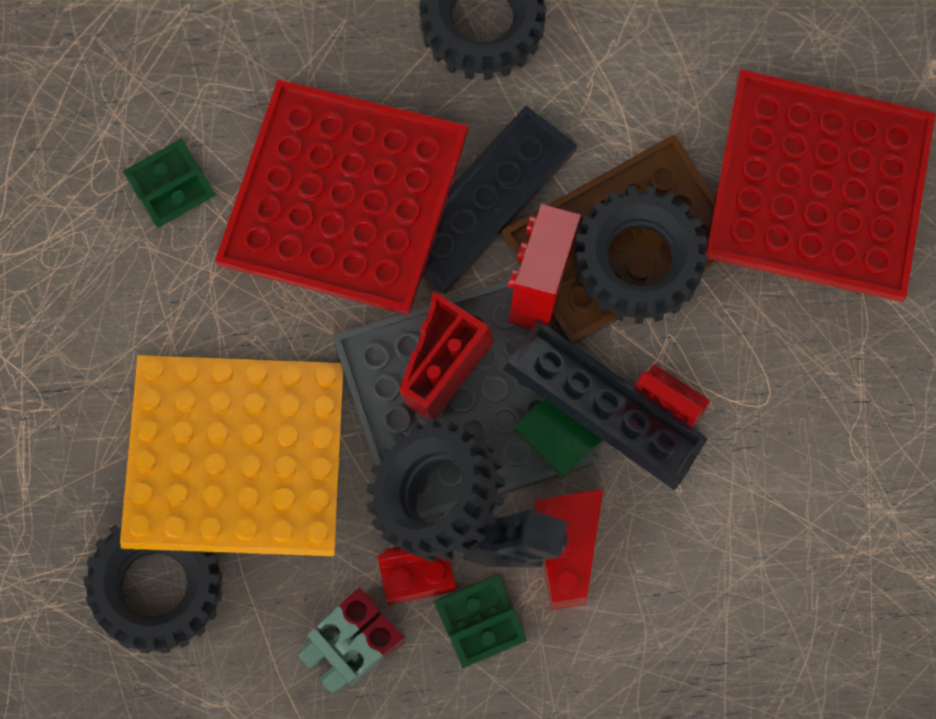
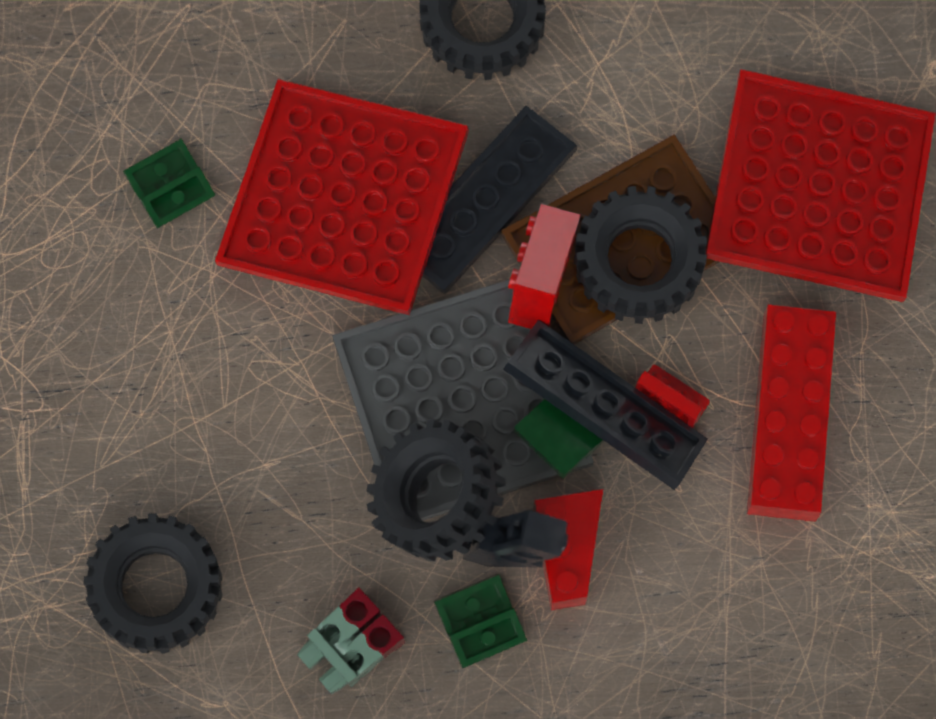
light orange plate [120,355,343,556] -> none
red bracket [377,547,456,606] -> none
red wedge [399,292,494,420] -> none
none -> red brick [747,304,836,522]

